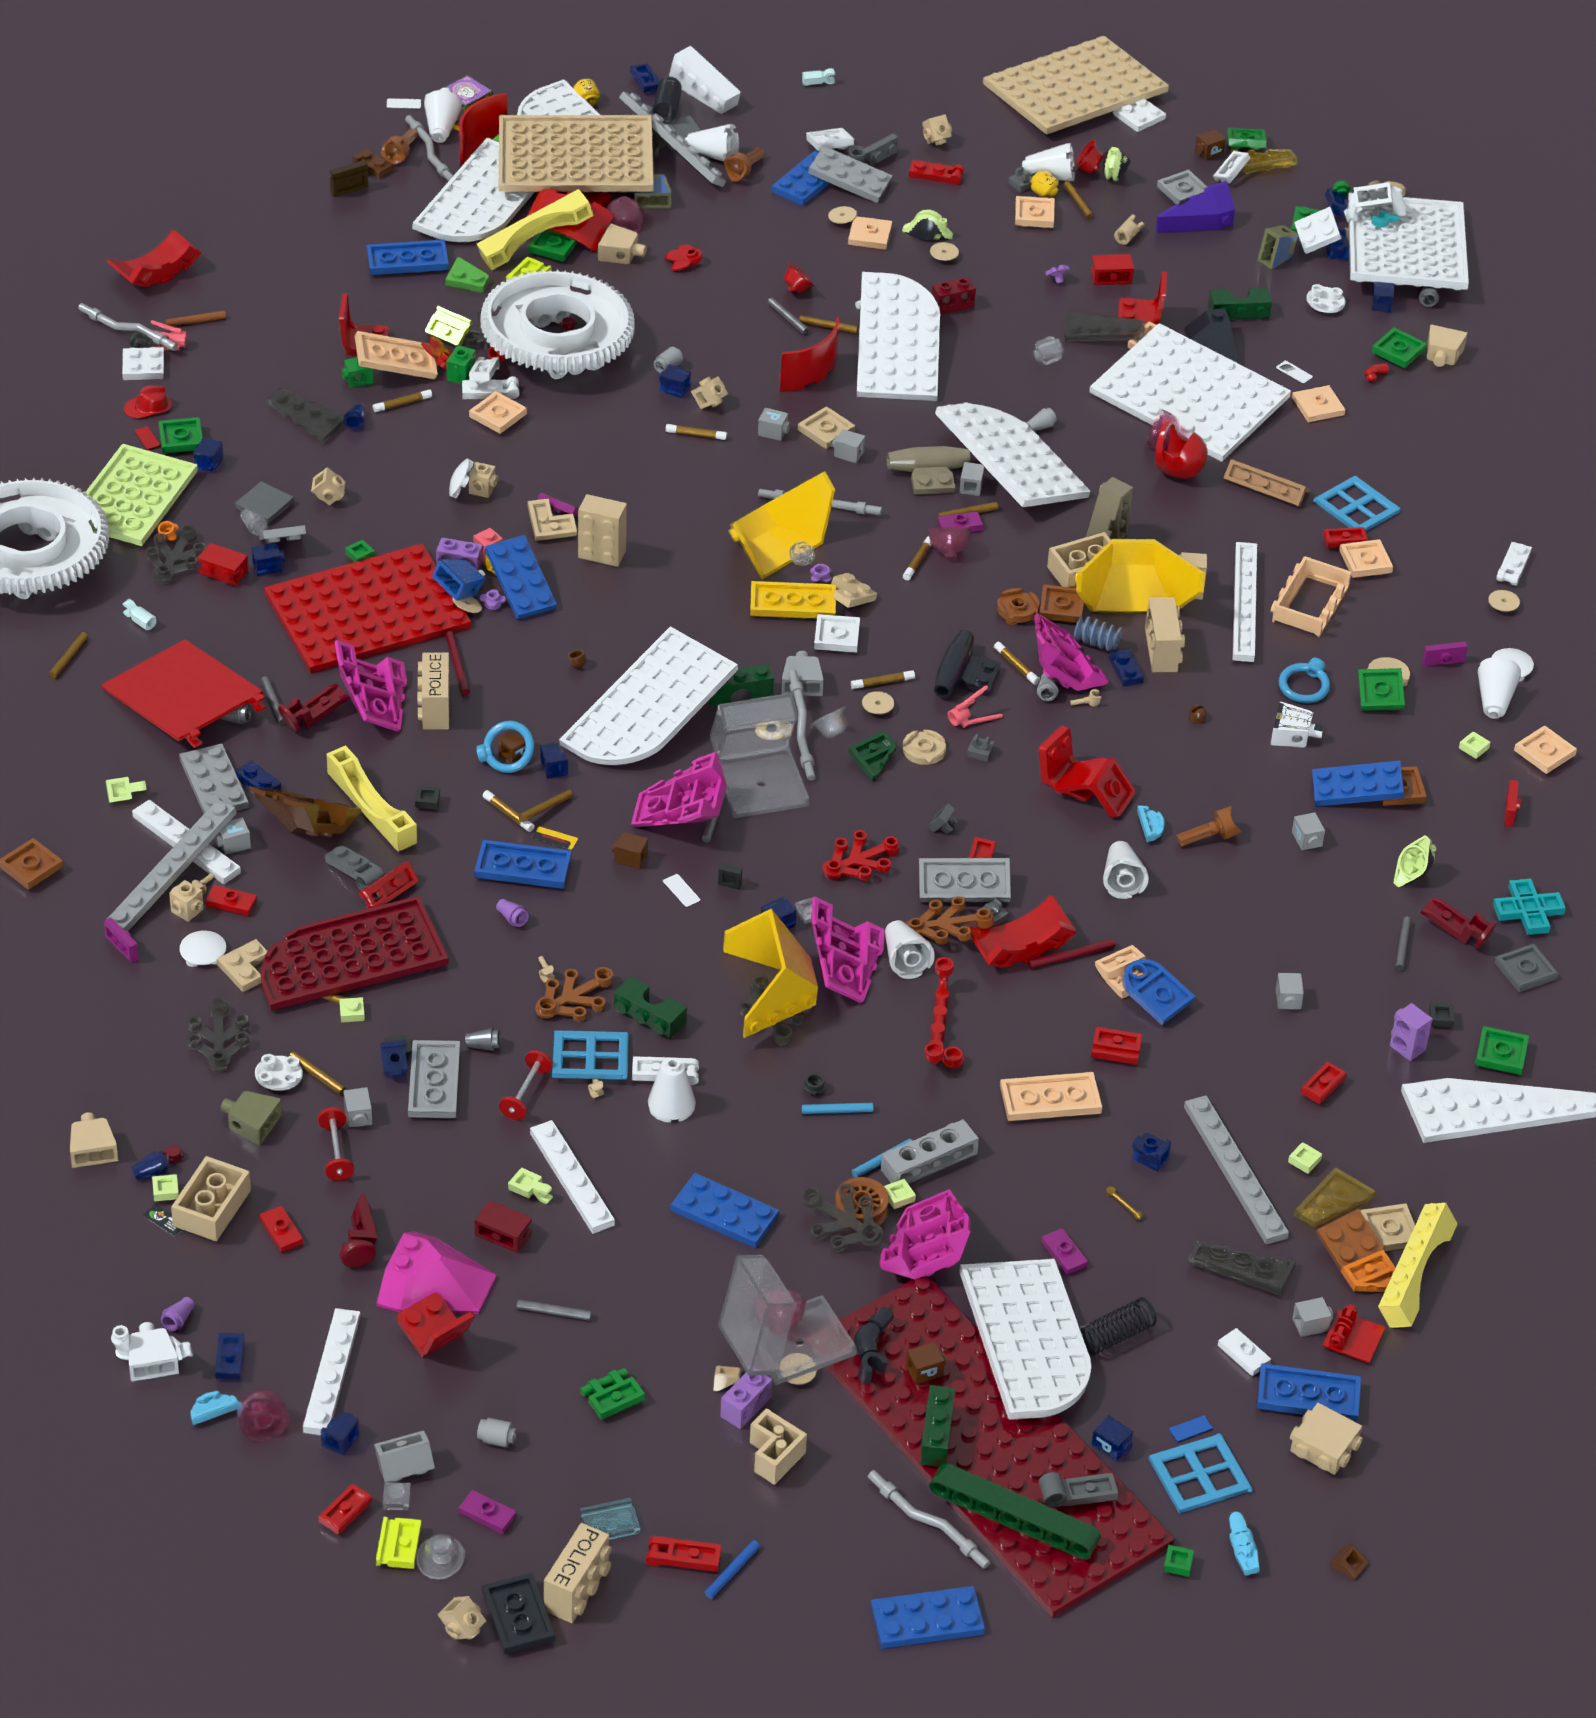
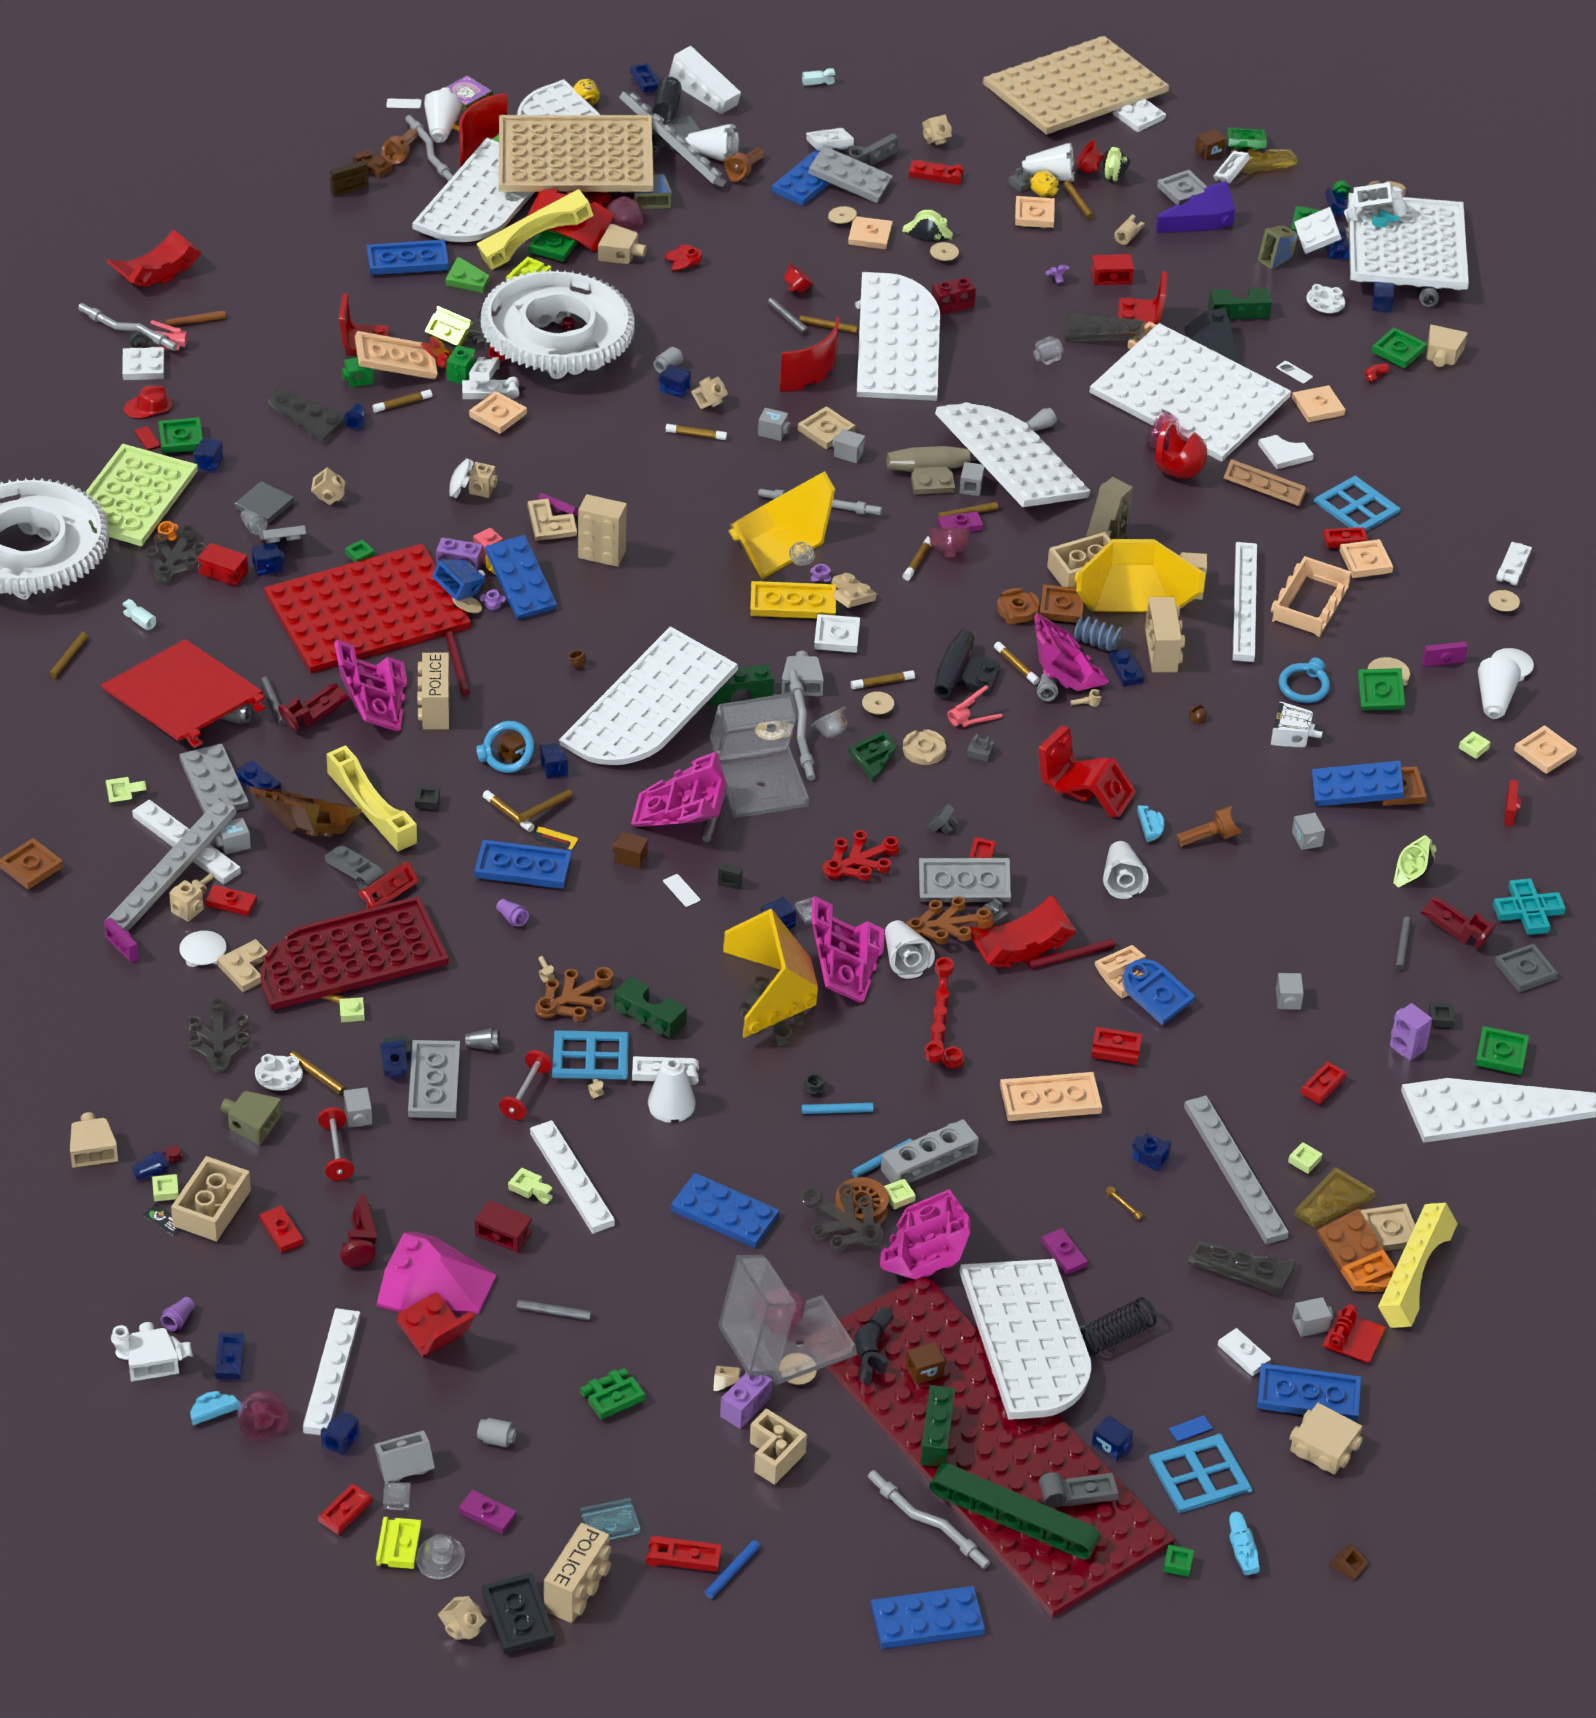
none -> white tile [1258,435,1314,469]

